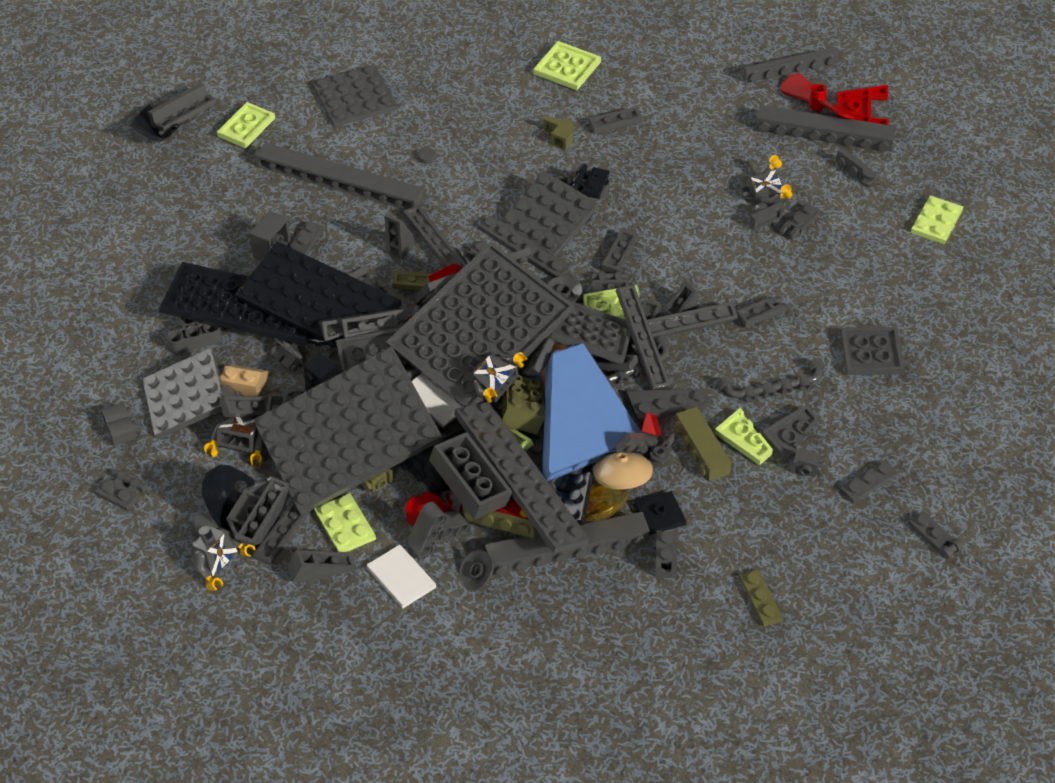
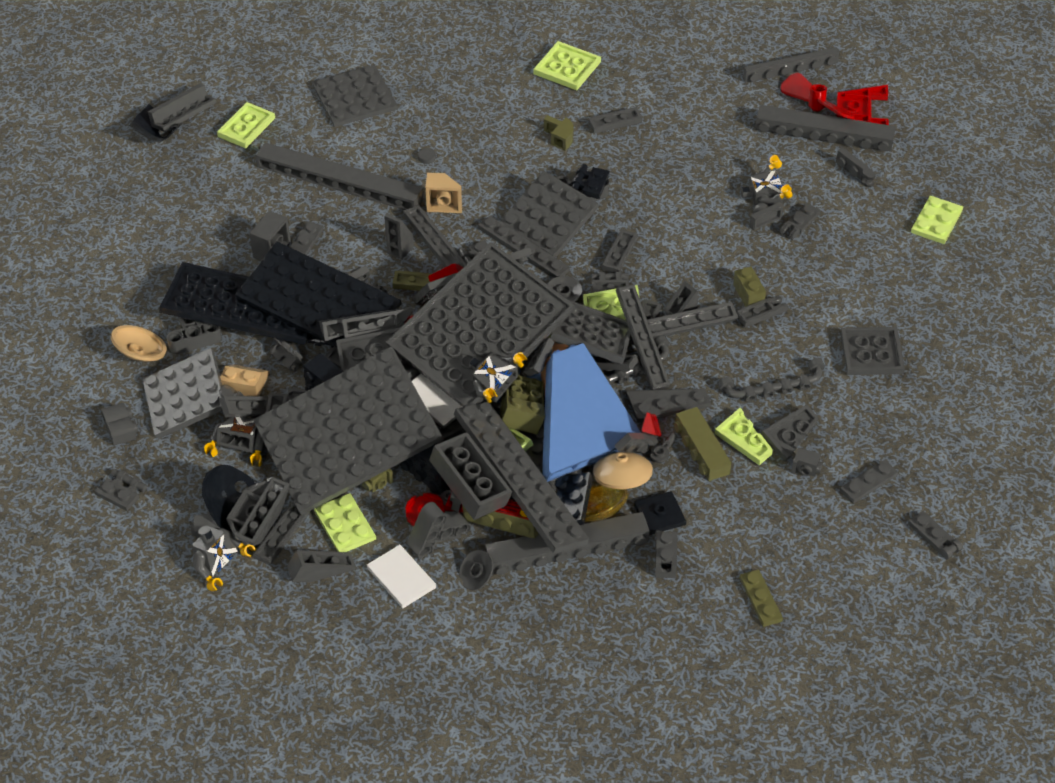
none -> tan dish [111,325,167,362]
none -> tan slope [425,173,462,213]
none -> olive brick [733,266,766,307]

